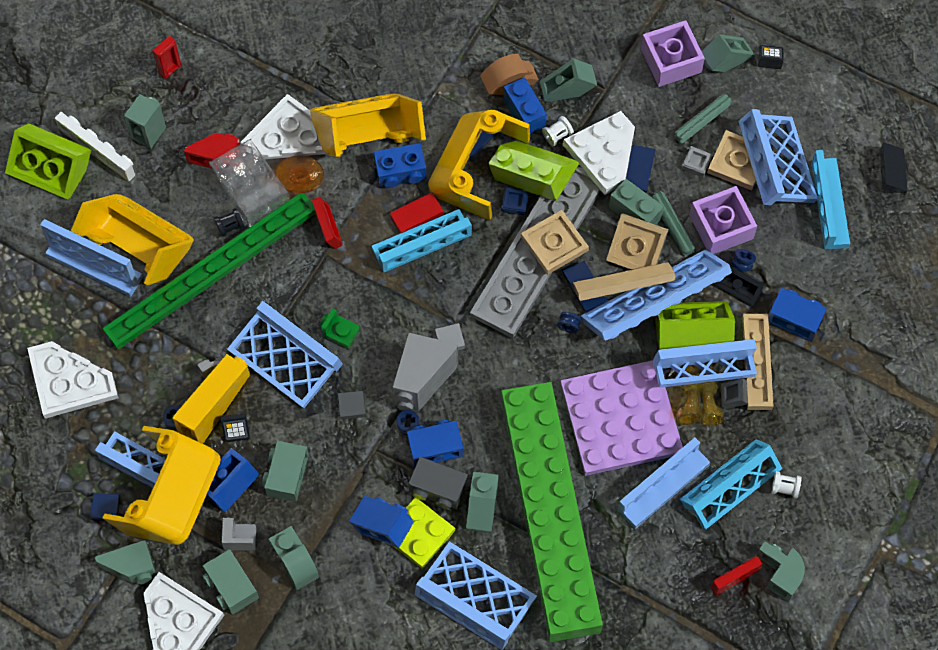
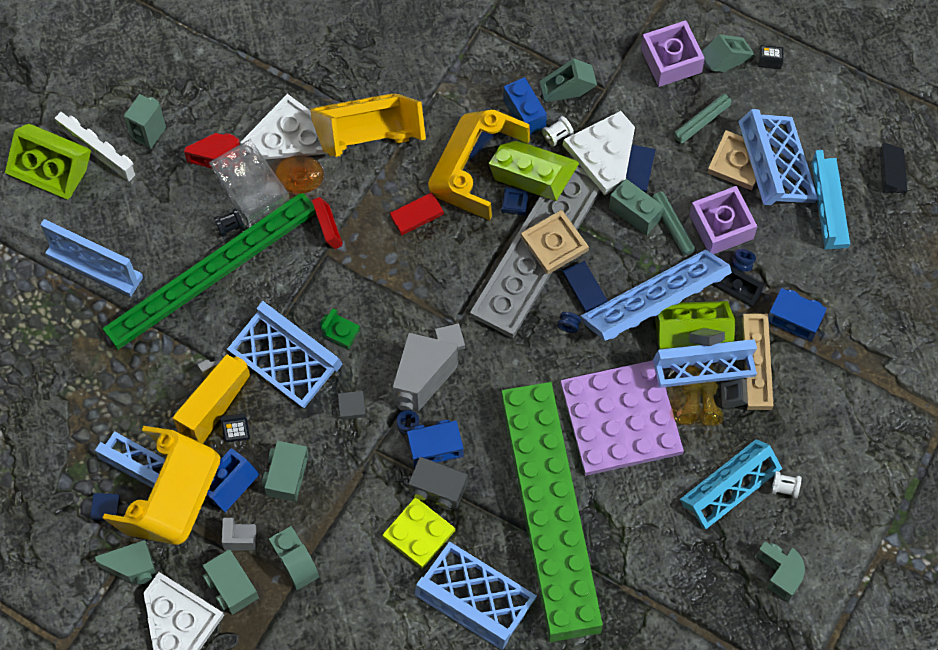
white plate [27,341,119,418] -> none
yellow windscreen [71,194,194,285] -> none
red tile [152,36,181,79] -> none
dark blue bush [163,406,181,431] -> none
blue brick [349,496,414,548] -> none
medium azure fence [371,209,472,273] -> none
blue brick [373,143,427,188] -> none
sand green slope [466,472,499,533] -> none
medium nougat brick [480,54,539,95] -> none
tan tile [573,262,675,301] -> none
tan plate [606,214,669,270] -> none
light blue fence [618,438,710,529] -> none
light grey tile [681,146,713,177] -> none
red tile [711,556,763,596] -> none
none -> dark grey tile [689,328,725,346]

